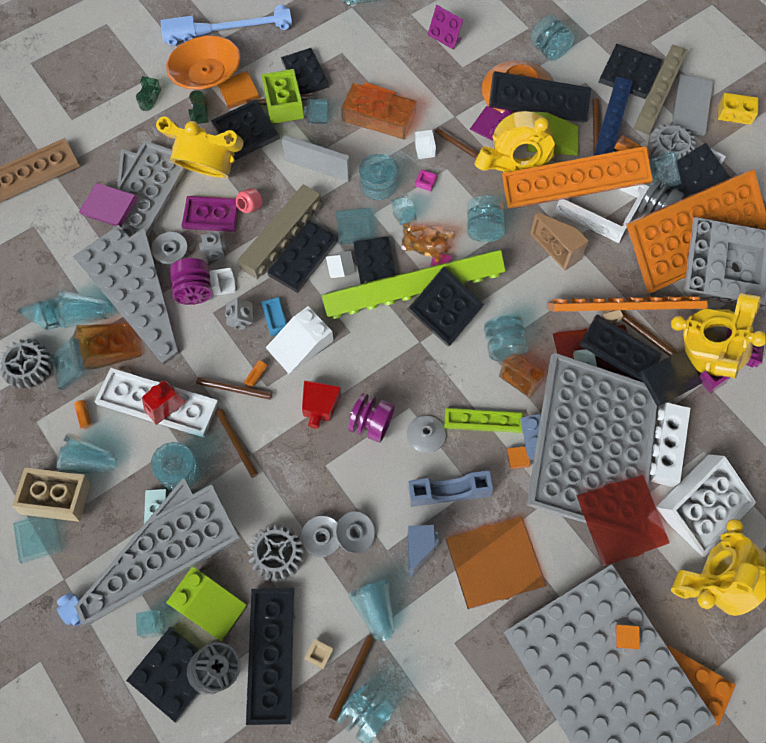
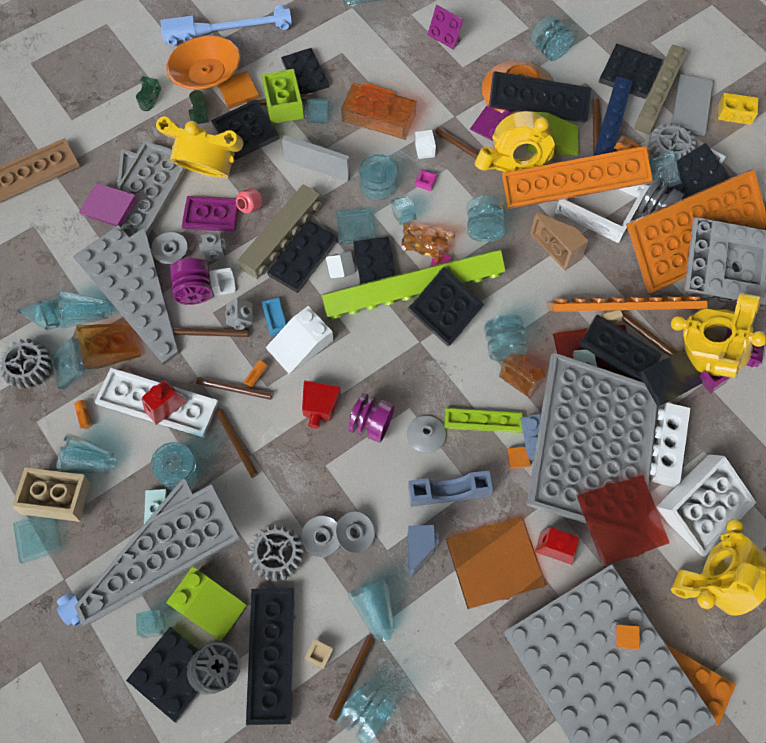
none -> reddish brown bar [173,328,249,337]
none -> red torso [535,527,579,565]

